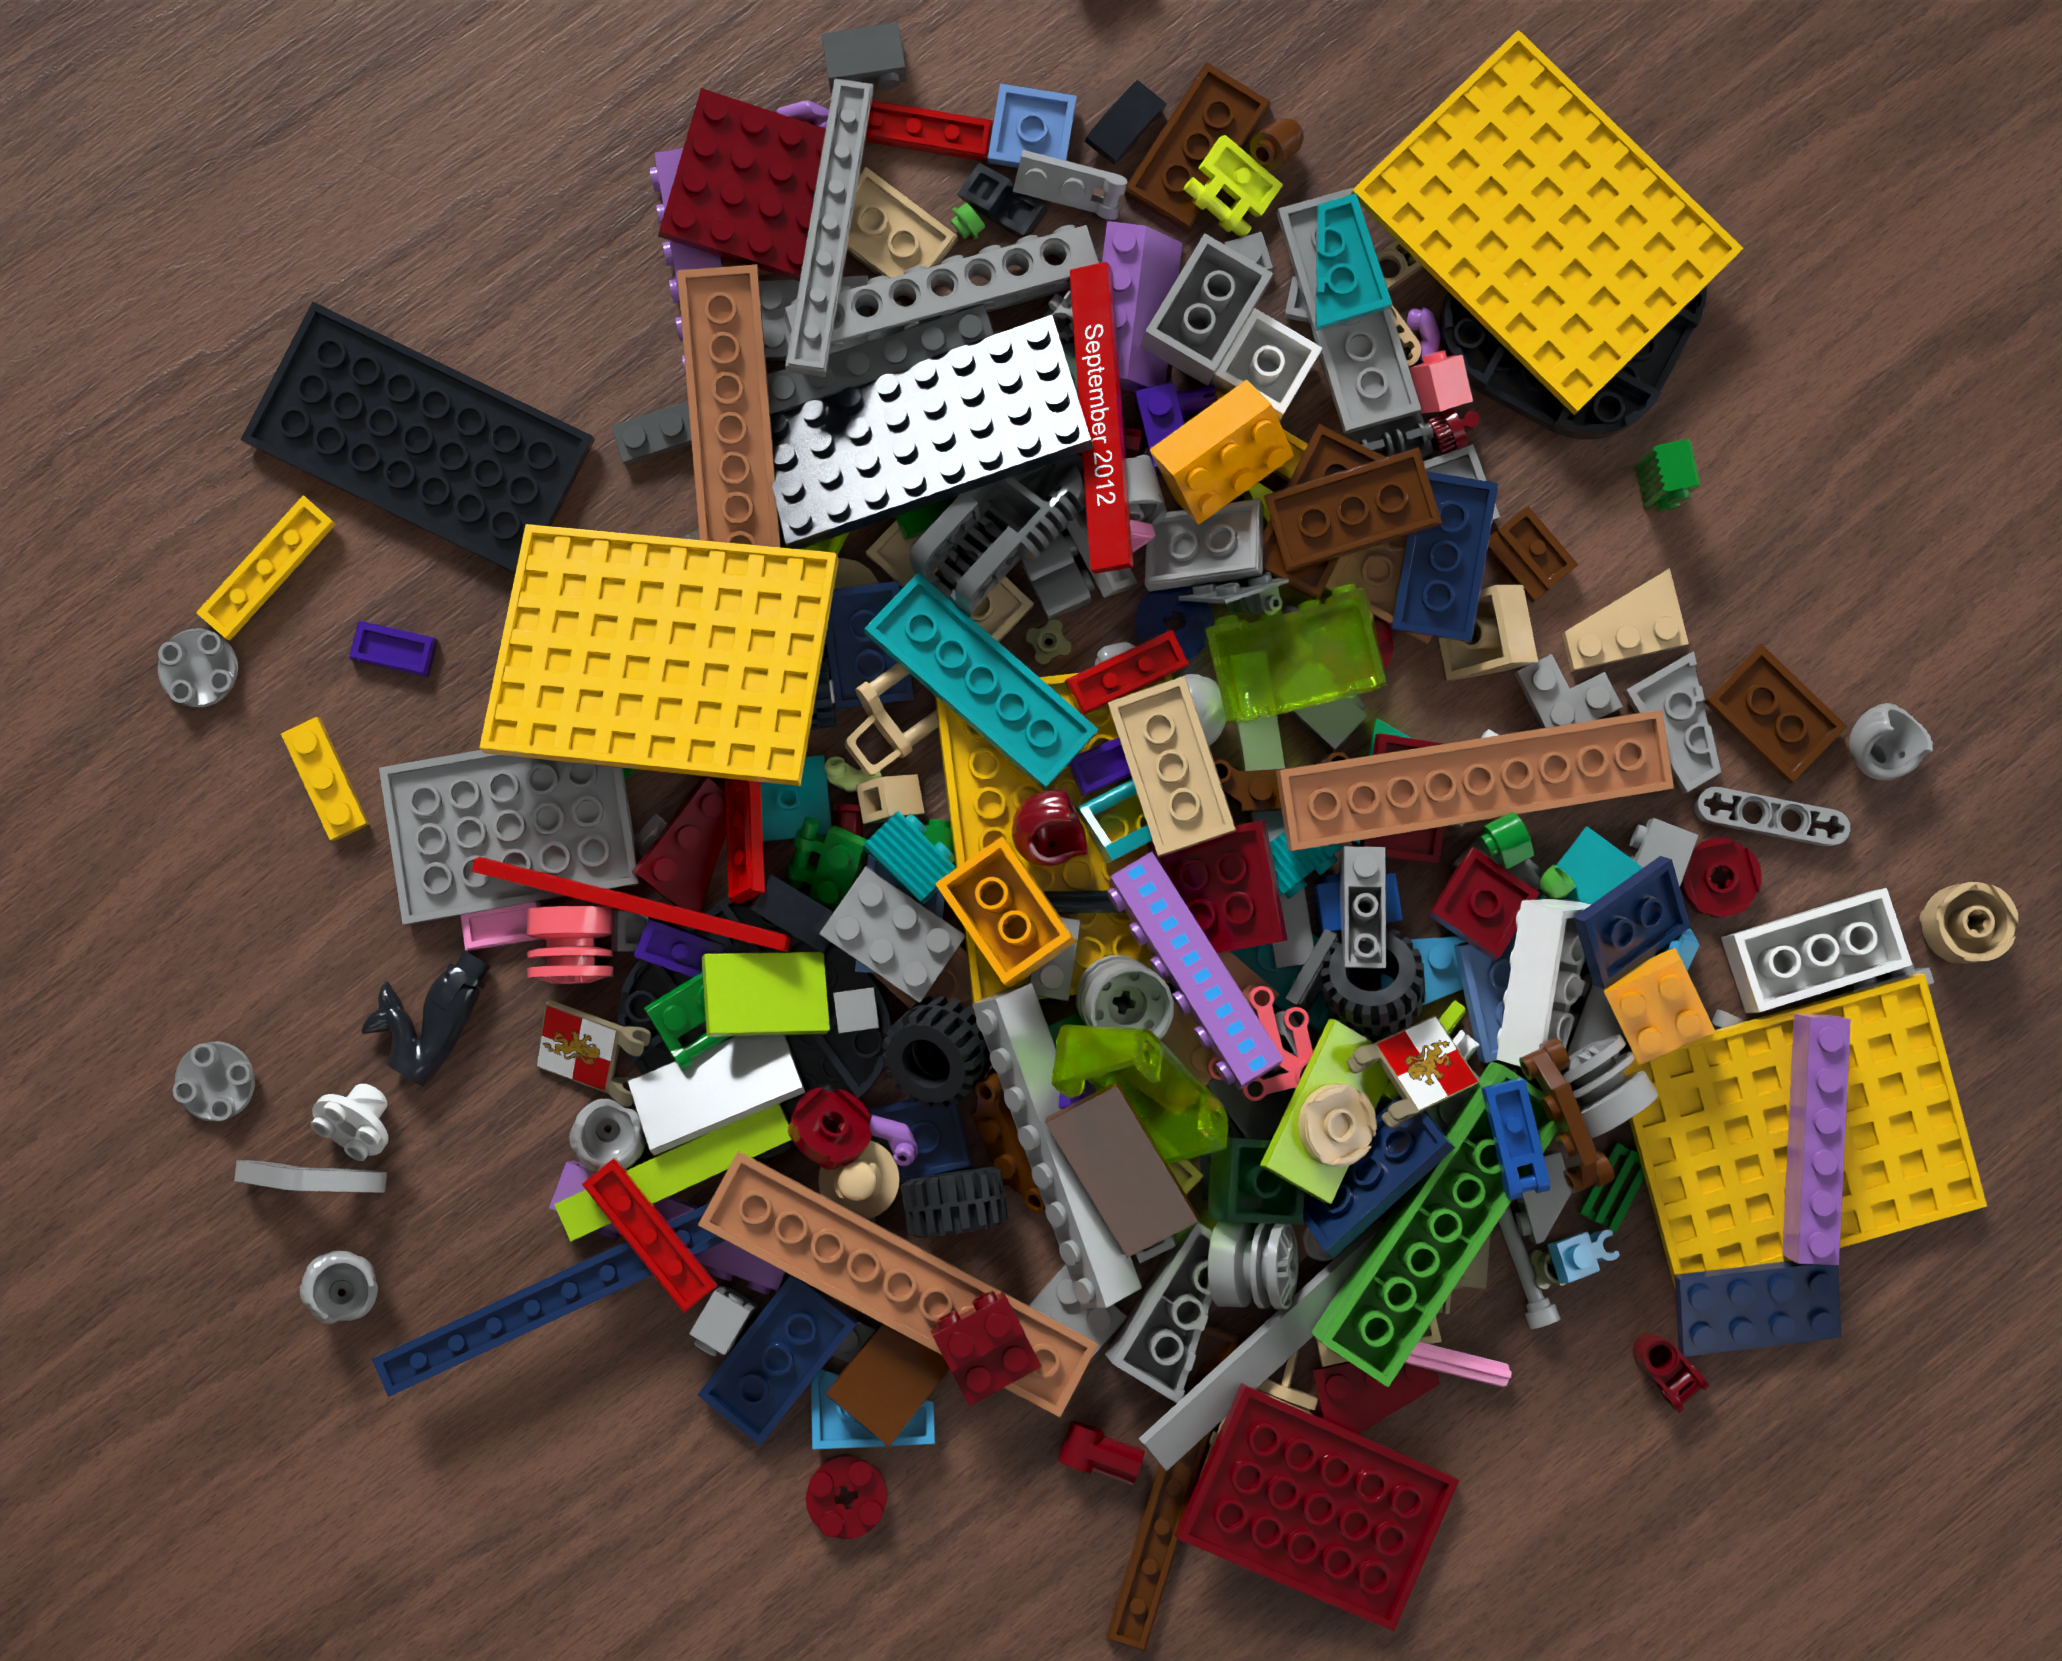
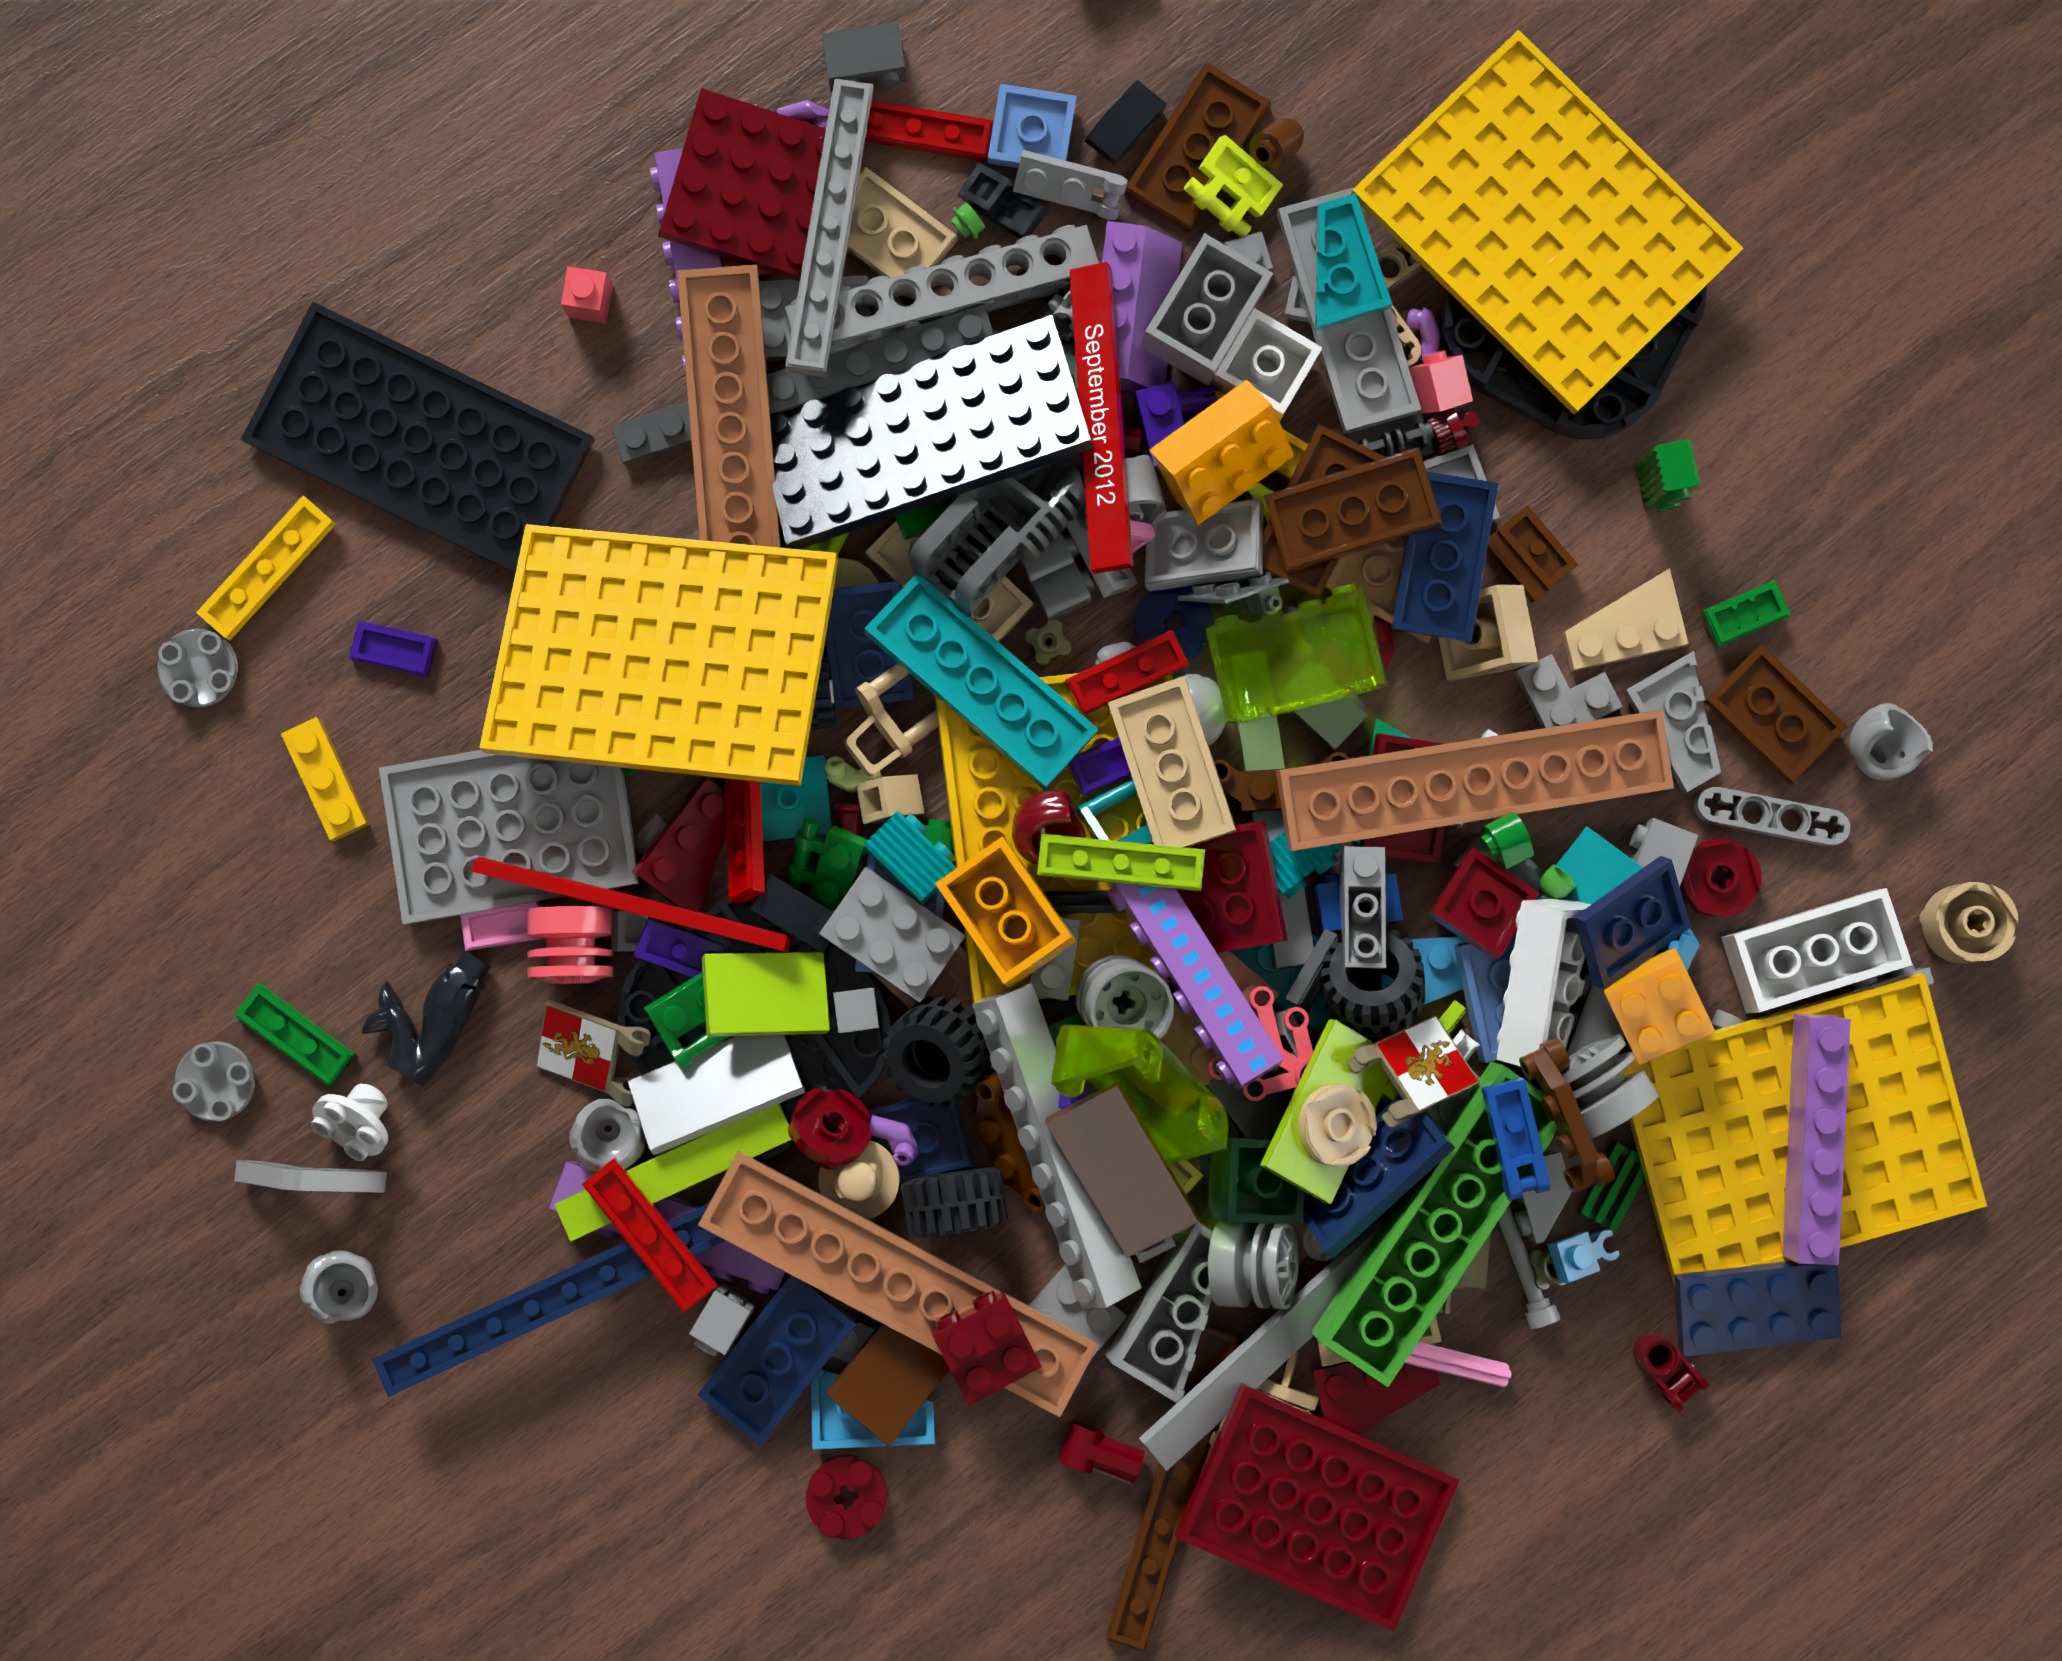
none -> green tile [234,983,356,1086]
none -> coral brick [561,266,614,324]
none -> lime tile [1037,834,1205,892]
none -> green plate [1700,580,1791,648]

